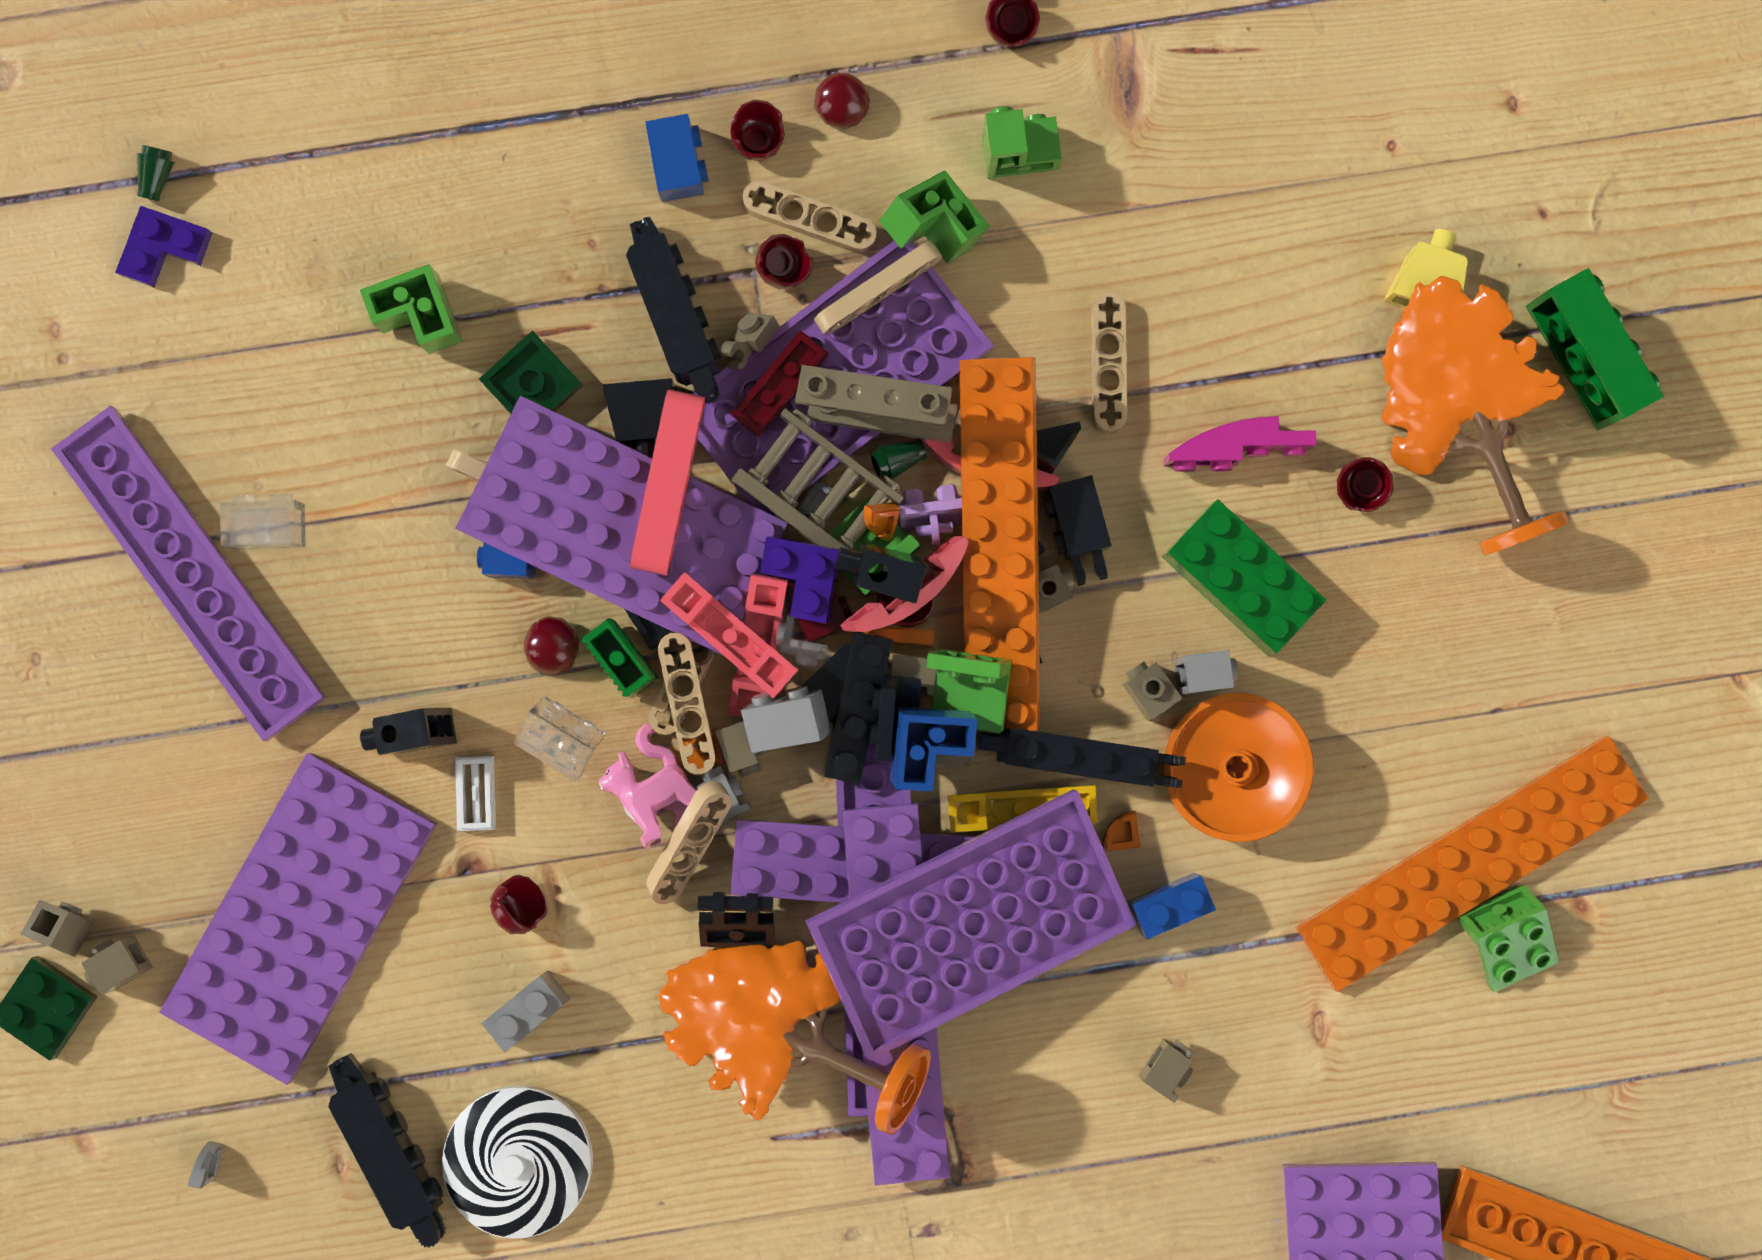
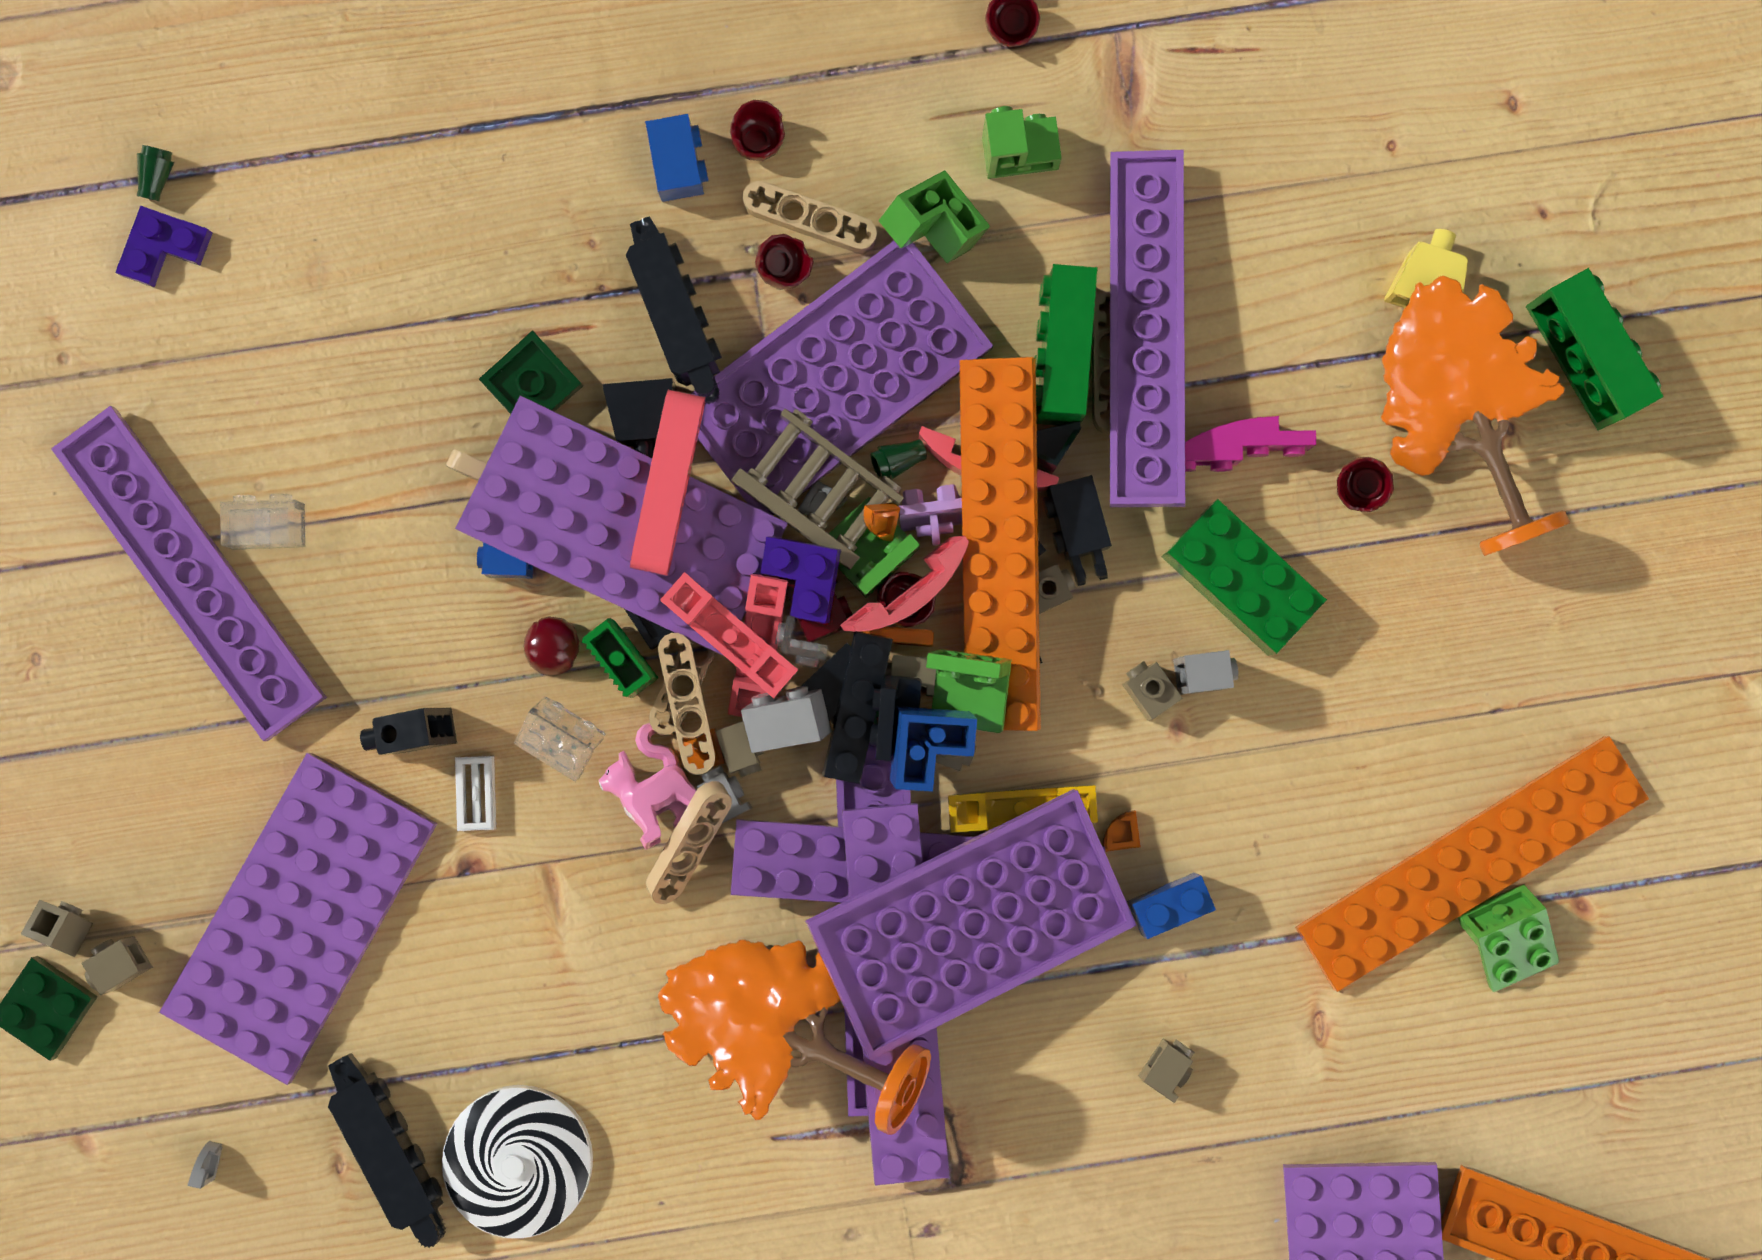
bright green brick [360,264,464,354] -> none
light grey brick [481,971,570,1053] -> none
dark red hair [490,875,547,934] -> none
black plate [697,892,775,948] -> none
dark tan plate [719,313,779,370] -> none
dark red tile [730,330,829,439] -> none
dark tan fence [795,365,959,444] -> none
dark red hair [814,72,870,129] -> none
tan beam [814,240,942,336] -> none
black torso [834,543,927,604] -> none
black hinge [978,728,1186,788] -> none
orange dish [1163,693,1315,842] -> none
none -> green brick [1034,264,1098,426]
none -> medium lavender plate [1110,150,1185,507]

